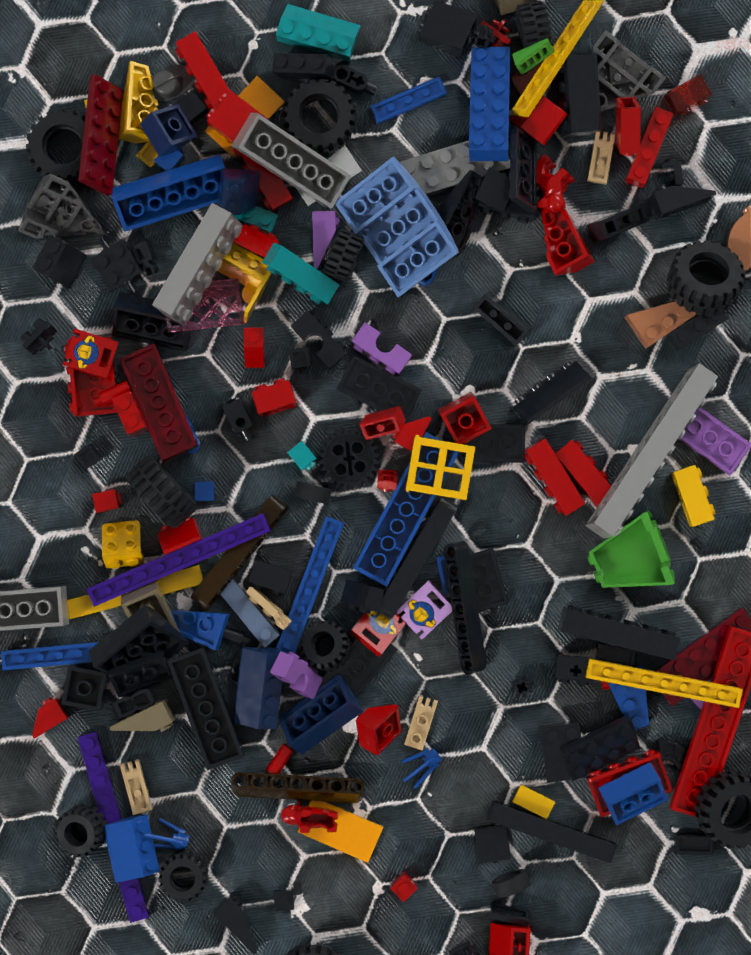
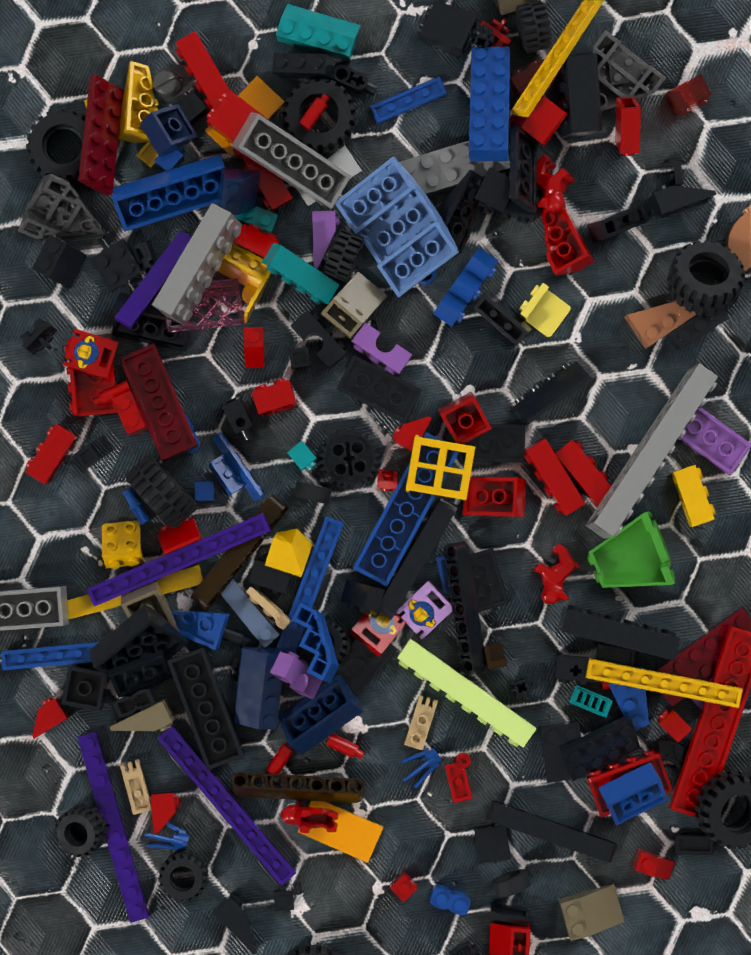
red brick [92,489,123,513] -> none
blue slope [103,814,160,883] -> none
red slope [356,704,402,756] -> none
red brick [360,406,406,440] -> none
bright green slope [512,38,555,75] -> none
yellow tile [512,784,555,819] -> none
tan hinge [587,131,615,185] -> none
red brick [624,107,674,189] -> none
none -> red brick [25,424,79,485]
none -> dark purple tile [115,230,192,329]
none -> blue axle [122,487,150,525]
none -> red slope [151,793,180,834]
none -> dark purple plate [158,725,296,886]
none -> blue bracket [208,432,264,502]
none -> yellow slope [265,529,313,577]
none -> blue brick [292,603,339,683]
none -> red cylinder [298,94,330,131]
none -> dark tan slope [321,272,387,340]
none -> red cylinder [325,733,364,759]
none -> yellowish green brick [397,638,537,748]
none -> blue brick [429,884,471,915]
none -> blue brick [433,247,498,327]
none -> red hinge [445,753,472,803]
none -> red slope [463,477,526,518]
none -> dark brown panel [484,642,507,670]
none -> light yellow bracket [519,283,571,337]
none -> red animal [533,544,580,605]
none -> dark tan slope [559,884,624,941]
none -> teal slope [569,685,613,718]
none -> red slope [632,848,675,880]
none -> red slope [656,708,692,742]

